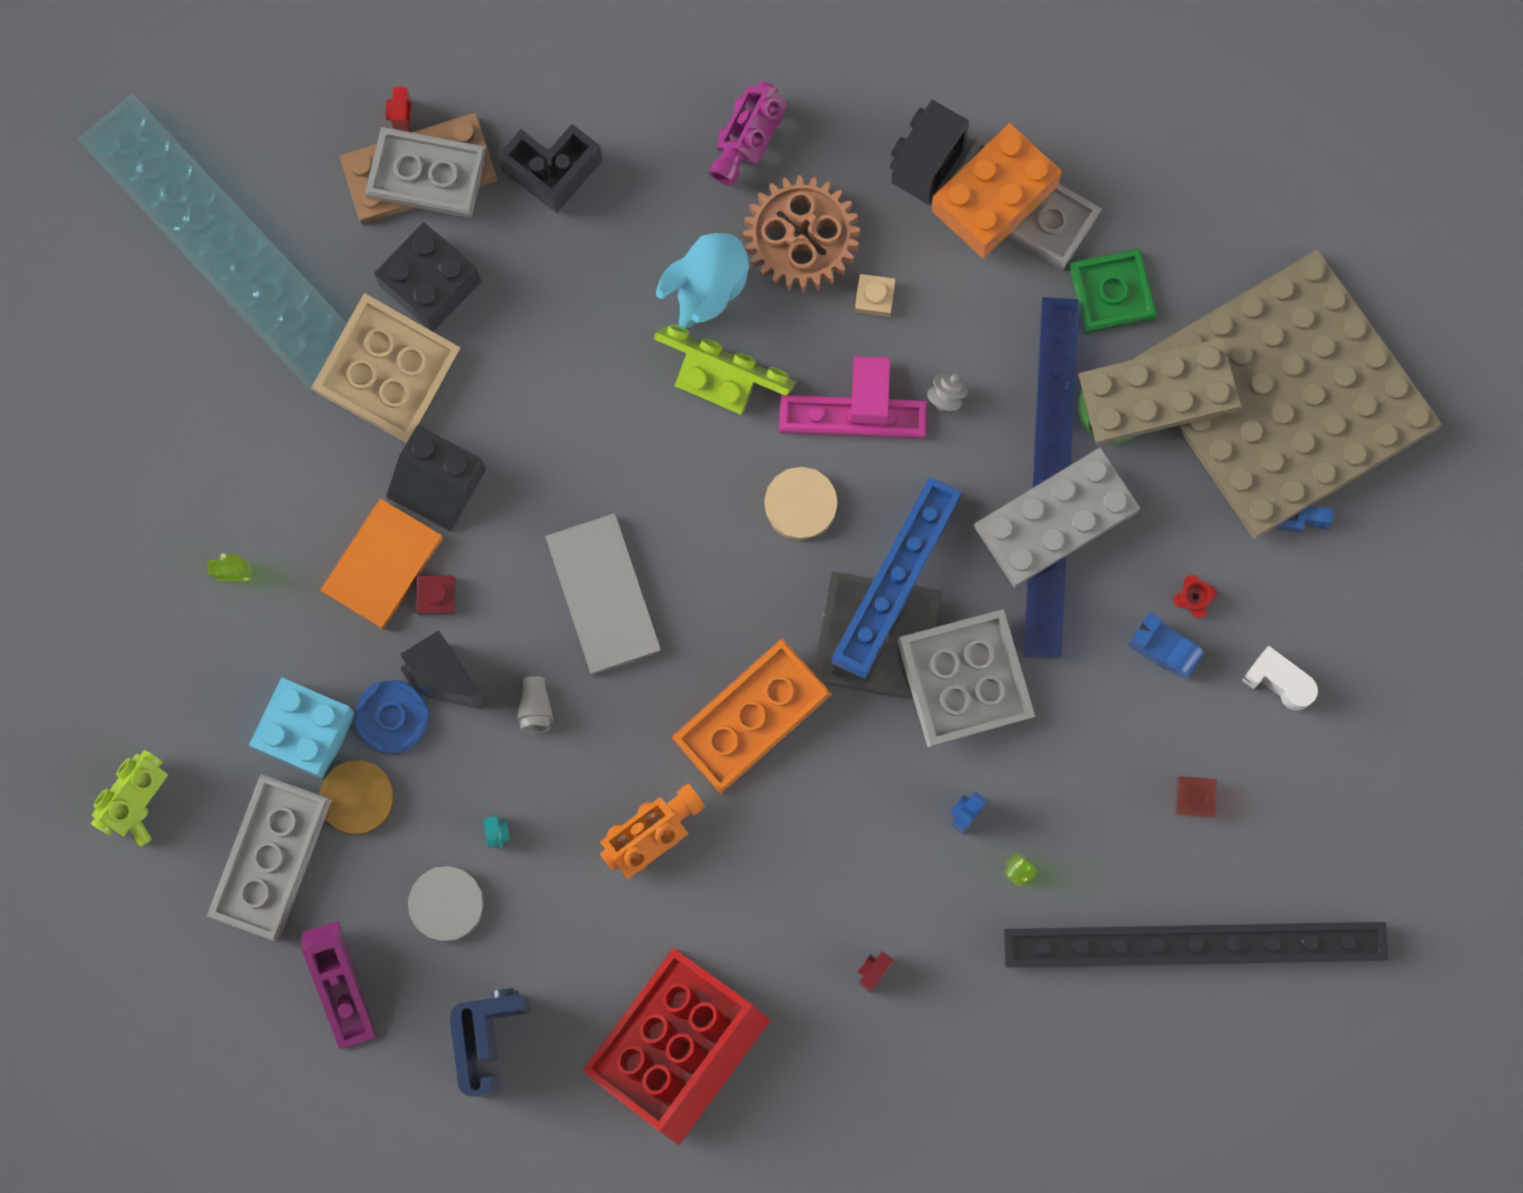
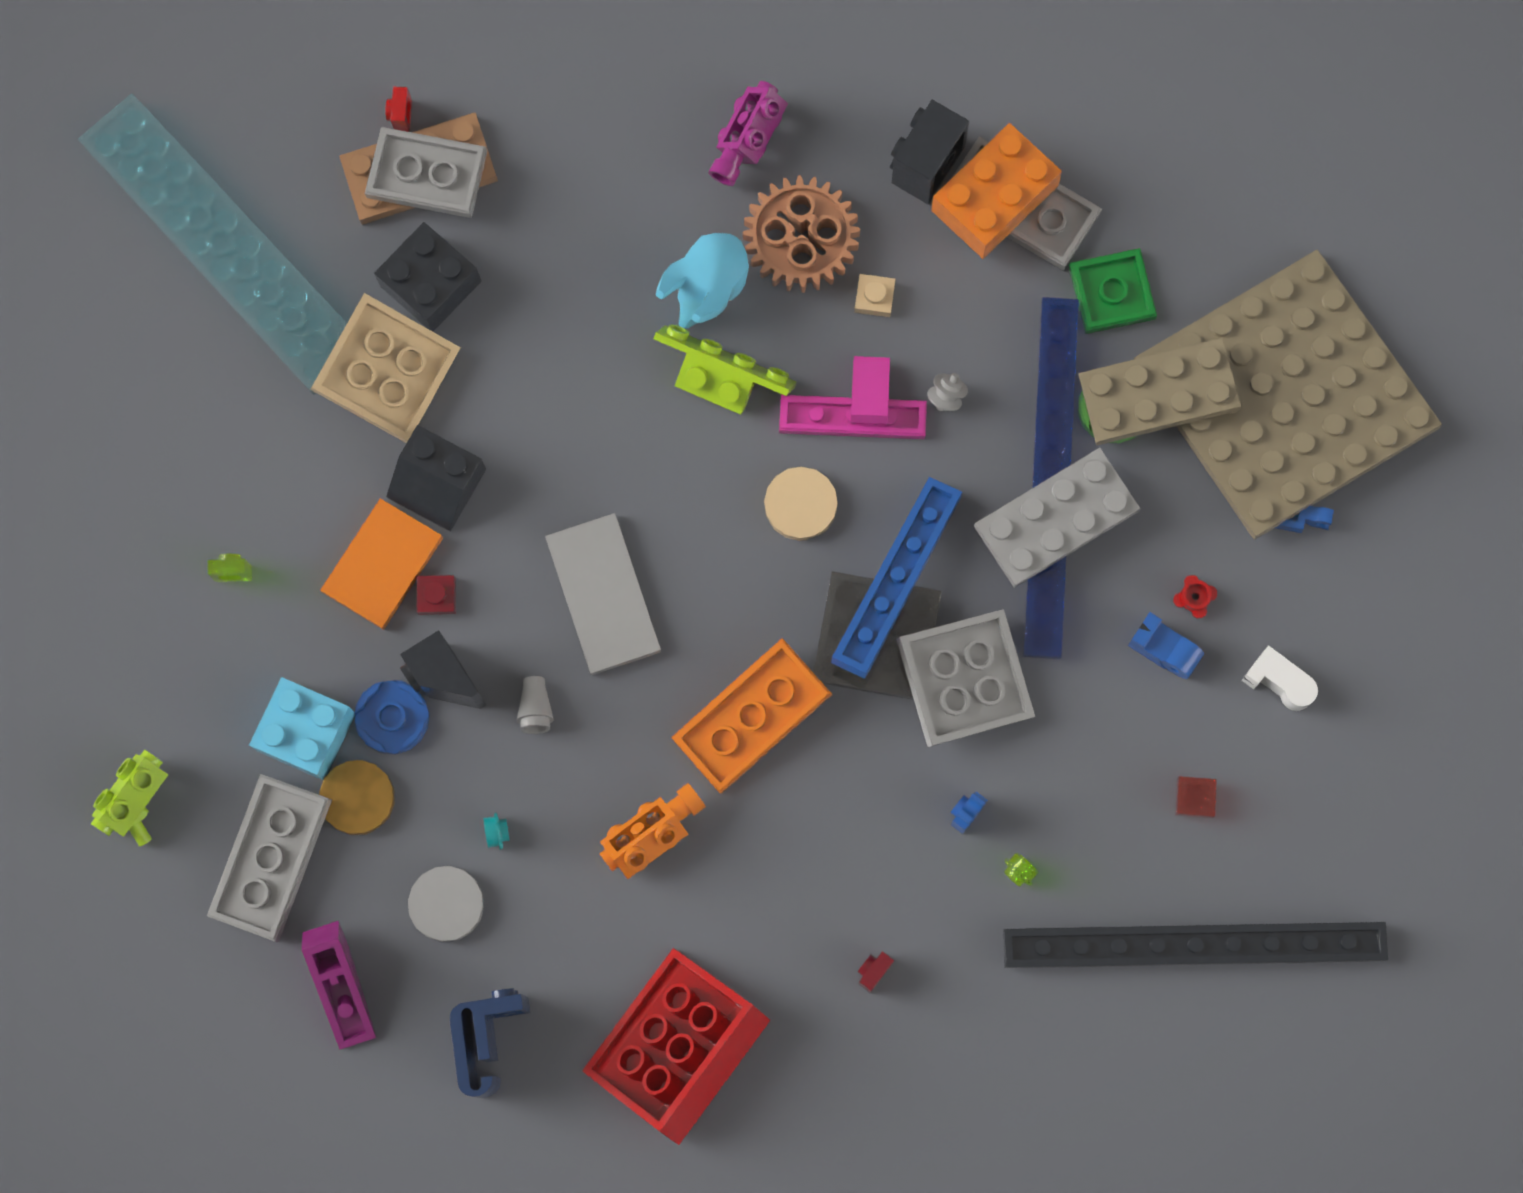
black brick [498,124,603,213] -> none

